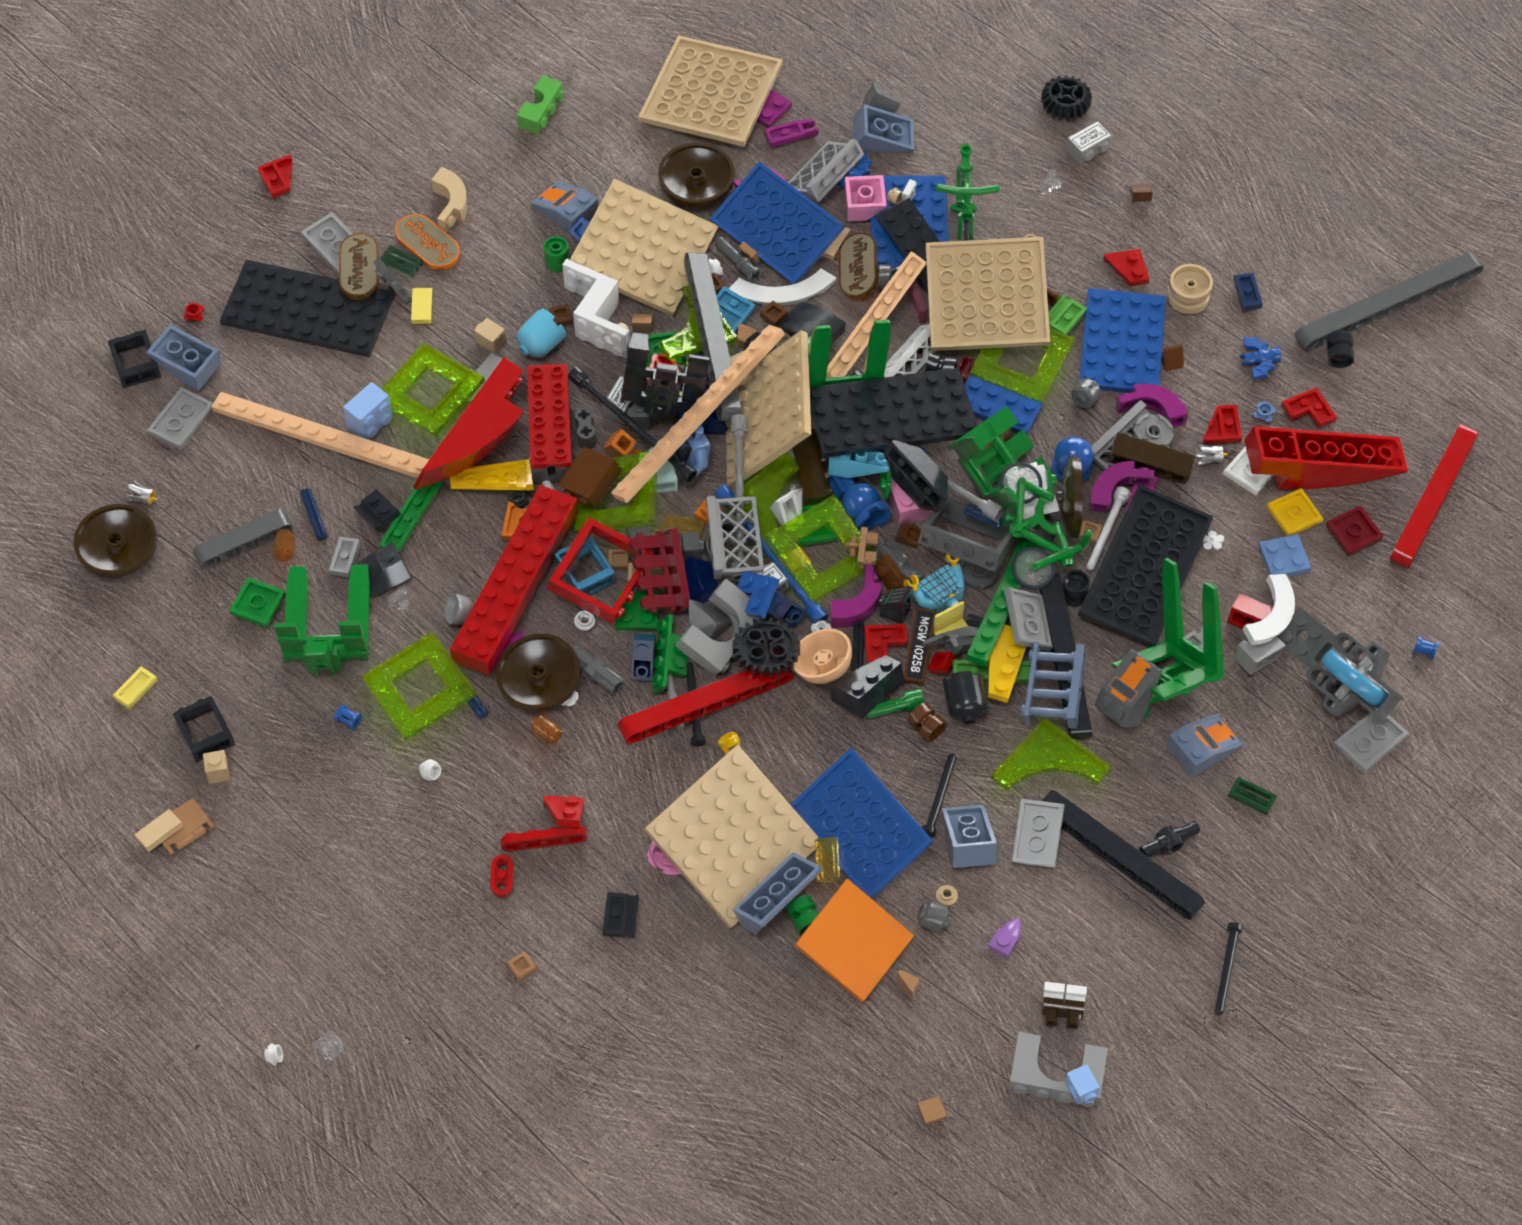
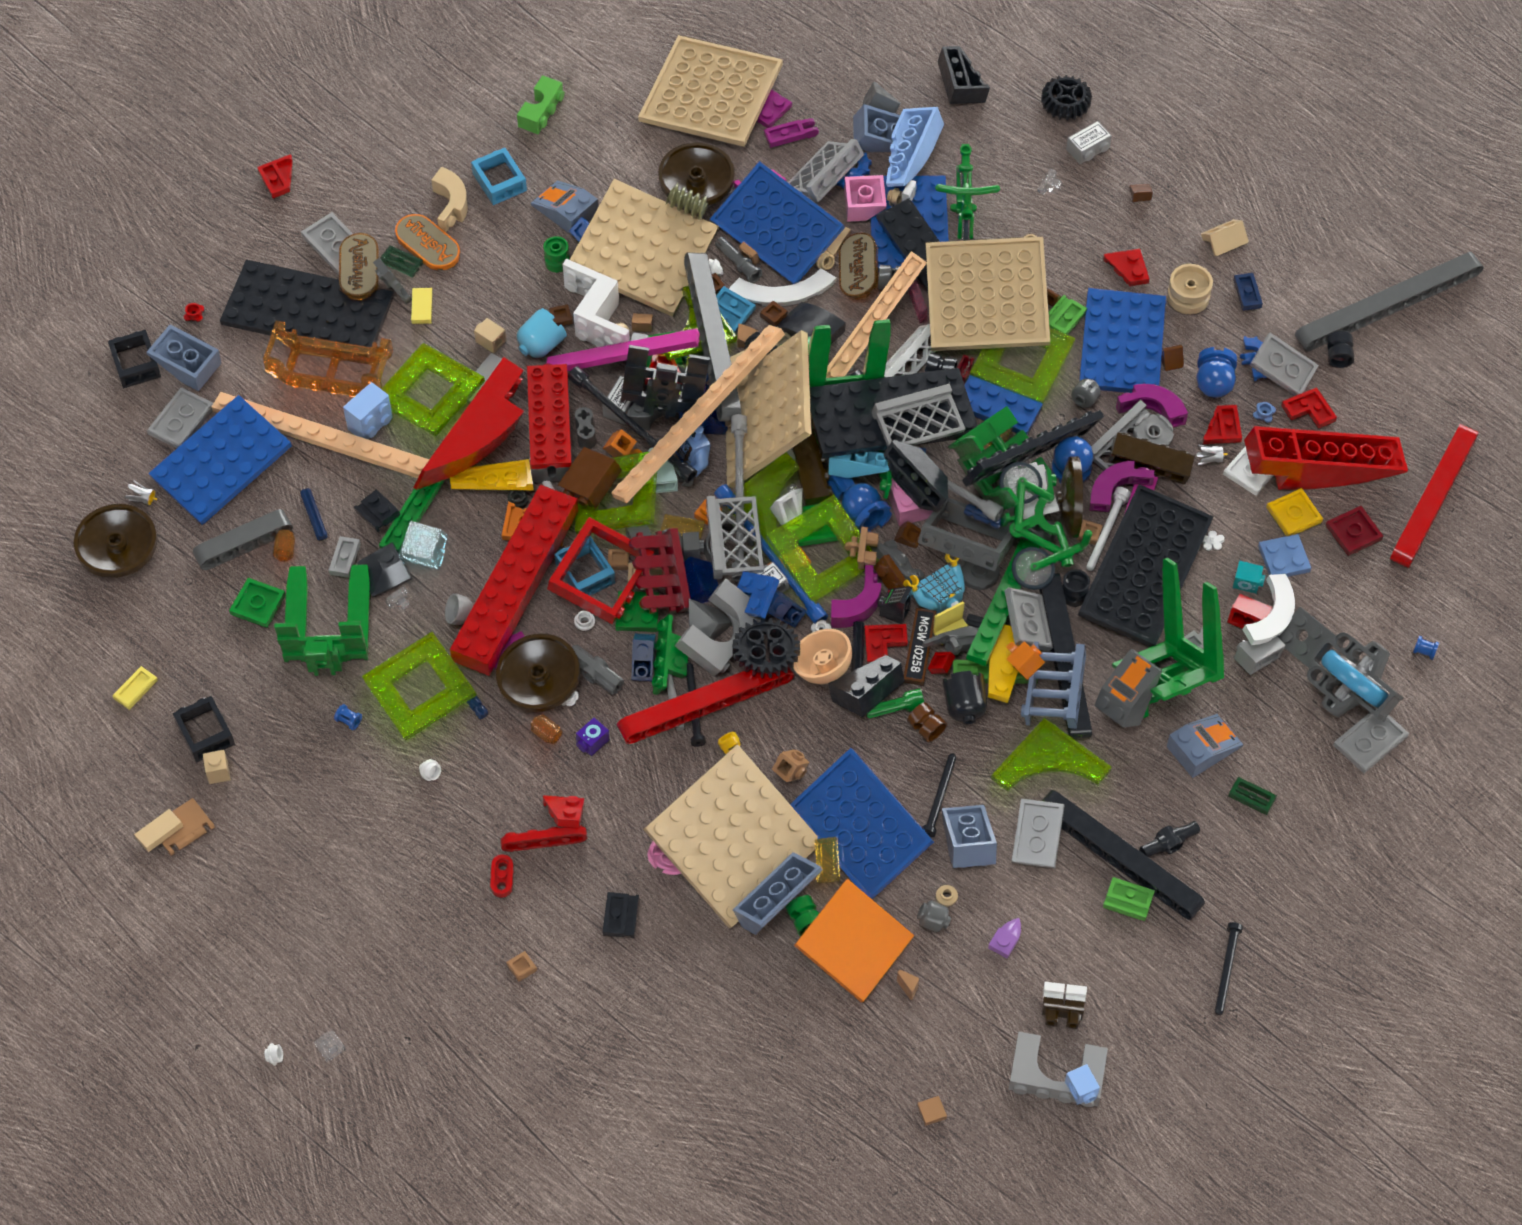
none -> blue plate [148,395,292,525]
none -> clear orange windscreen [263,321,393,397]
none -> clear light blue plate [400,521,448,570]
none -> dark azure window [471,148,527,205]
none -> dark pink tile [547,328,700,371]
none -> dark purple brick [576,718,610,756]
none -> olive piece [665,183,709,220]
none -> medium nougat brick [772,749,810,782]
none -> tan plate [816,251,835,270]
none -> light grey fence [871,384,965,446]
none -> light blue wedge [886,107,944,187]
none -> black wedge [937,46,990,104]
none -> black plate [962,410,1104,487]
none -> orange brick [1006,641,1045,680]
none -> bright green plate [1103,877,1155,921]
none -> blue tile [1196,347,1237,398]
none -> tan panel [1201,219,1249,256]
none -> teal brick [1233,560,1266,594]
none -> light grey tile [1250,333,1319,396]

